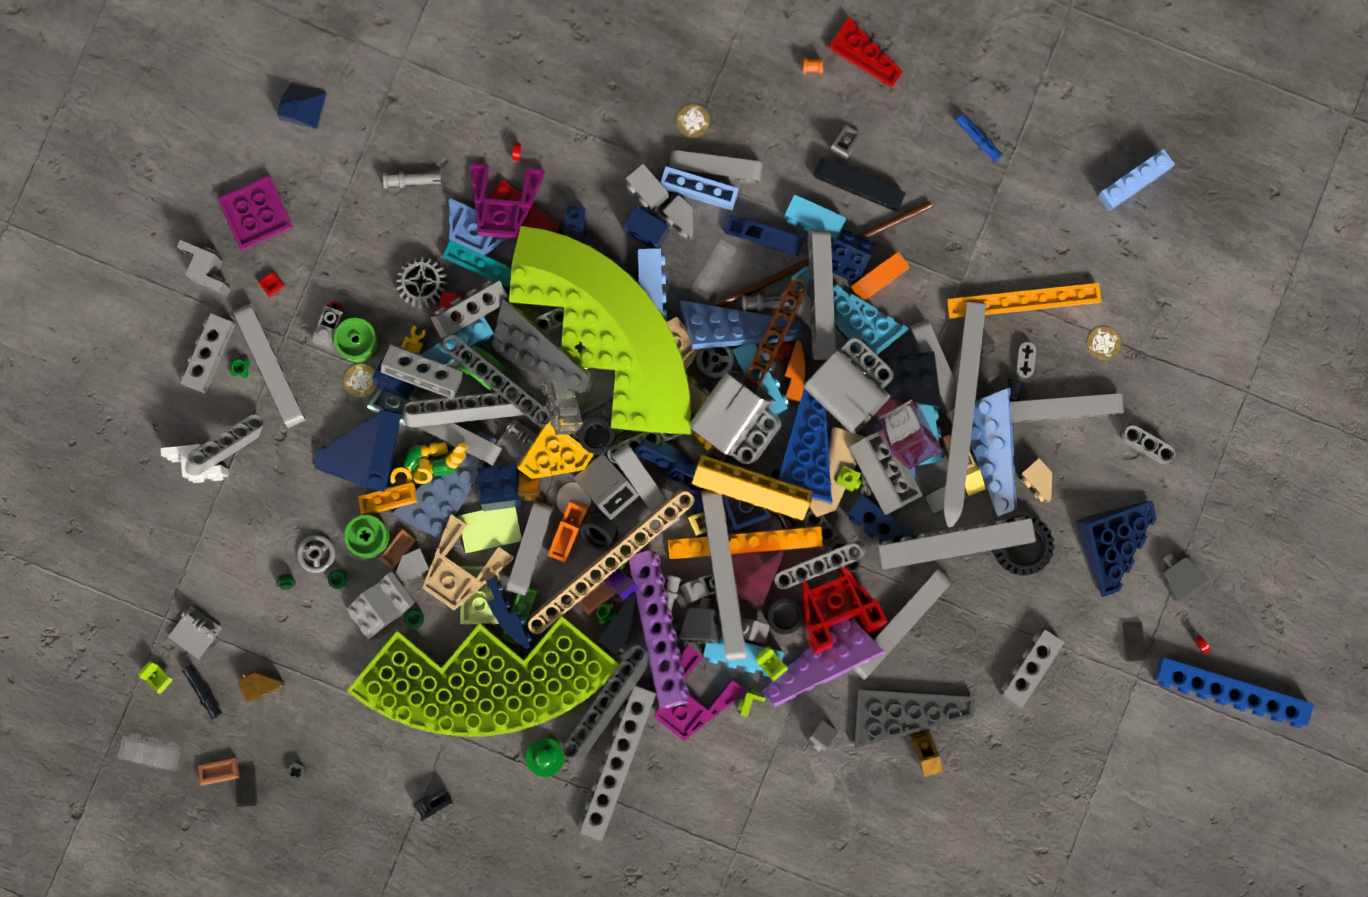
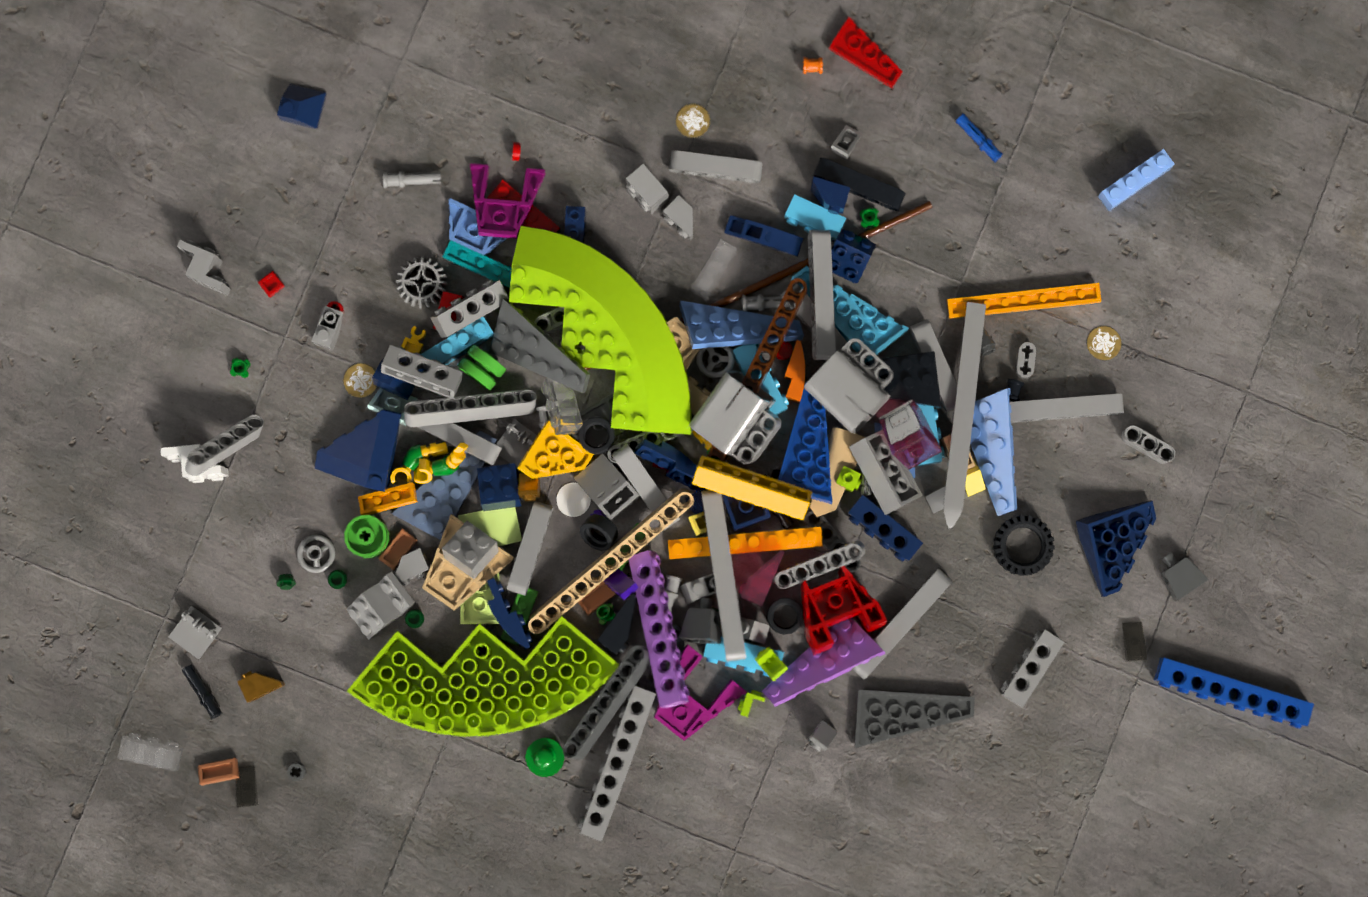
lime bracket [138,661,173,694] -> none
light grey brick [180,313,235,394] -> none
magenta plate [218,175,294,251] -> none
light grey beam [233,303,306,428] -> none
bright green wheel [334,317,380,363] -> none
black piece [412,787,453,821] -> none
dark grey beam [441,335,551,426] -> none
orange slope [547,499,589,563] -> none
dark blue brick [624,206,669,249] -> none
light blue brick [638,249,667,321] -> none
light blue brick [661,167,739,211] -> none
orange slope [850,252,910,301] -> none
light grey brick [877,516,1036,570] -> none
pearl gold slope [910,729,943,777] -> none
tan slope [1020,458,1052,504] -> none
red tile [1193,634,1211,654] -> none
none -> light grey brick [442,521,499,579]
none -> dark blue slope [810,177,850,214]
none -> green plate [860,208,880,228]

